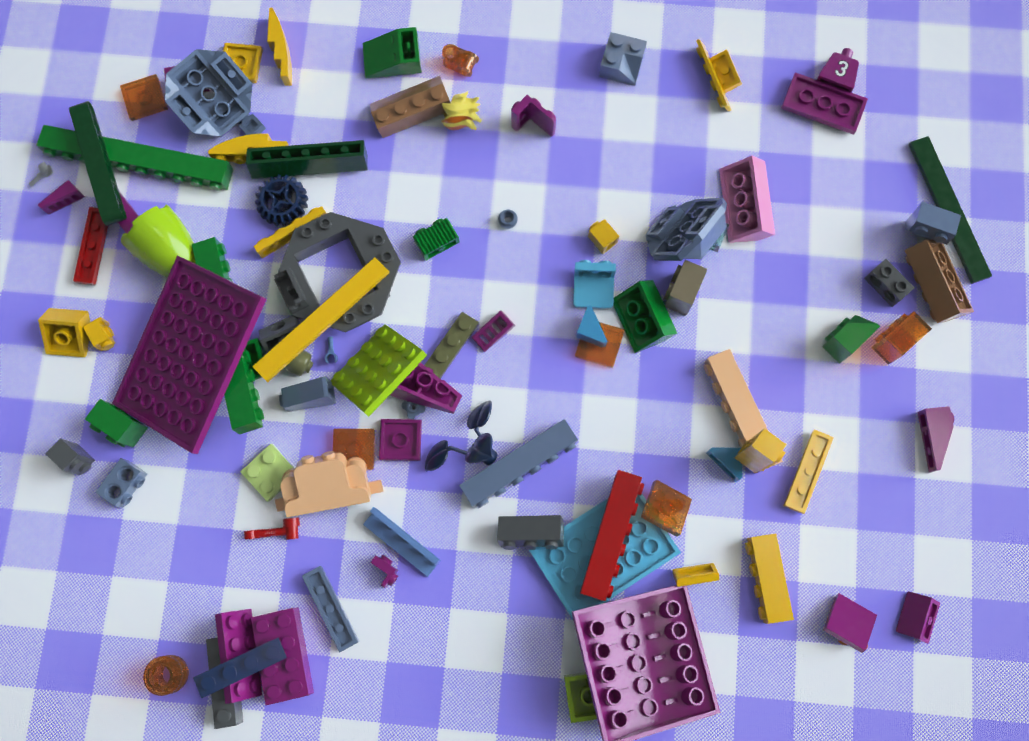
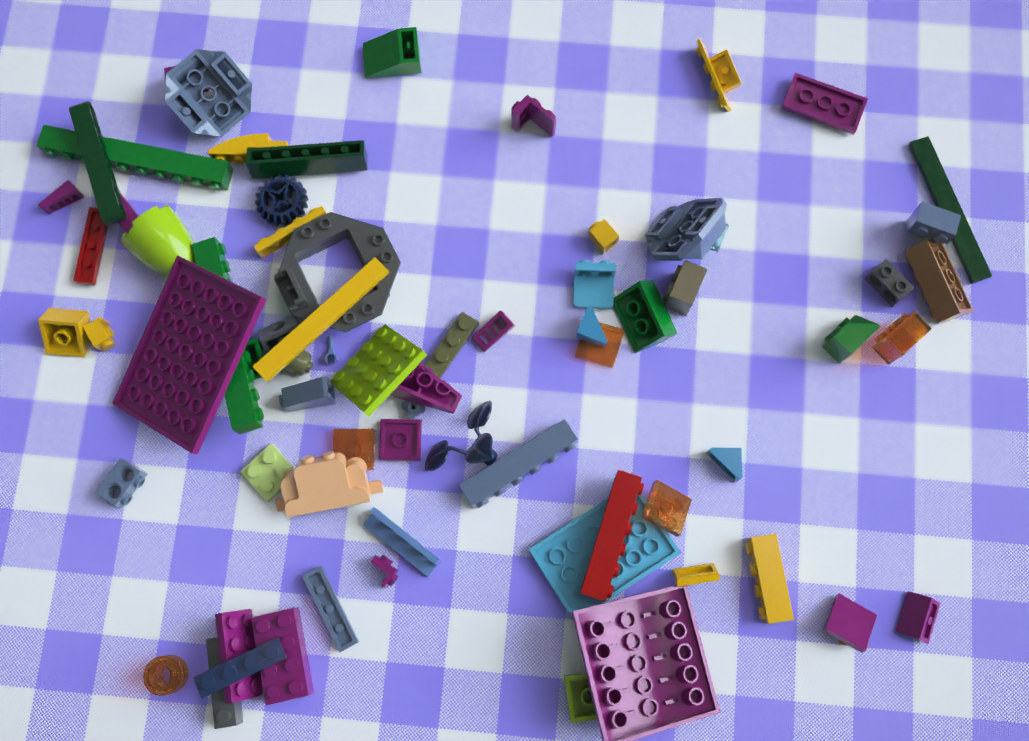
light grey hand [29,162,53,187] -> none
dark grey brick [45,438,95,475] -> none
green slope [85,399,148,448] -> none
clear orange tile [120,74,168,121] -> none
yellow tile [223,43,263,83] -> none
sand blue plate [238,114,267,135] -> none
red brick [244,517,300,540] -> none
yellow slope [267,7,292,86] -> none
medium nougat slope [370,76,451,138] -> none
green brick [413,218,460,261] -> none
light yellow hair [441,91,482,131] -> none
clear orange piece [442,44,480,77] -> none
dark grey brick [497,515,564,550] -> none
sand blue plate [498,209,518,229] -> none
sand blue slope [599,32,647,86] -> none
light nougat brick [704,349,783,473] -> none
bright pink slope [719,155,775,243] -> none
yellow brick [734,428,787,473] -> none
yellow plate [783,429,834,514] -> none
magenta torso [816,48,859,92] -> none
magenta slope [917,406,955,473] -> none

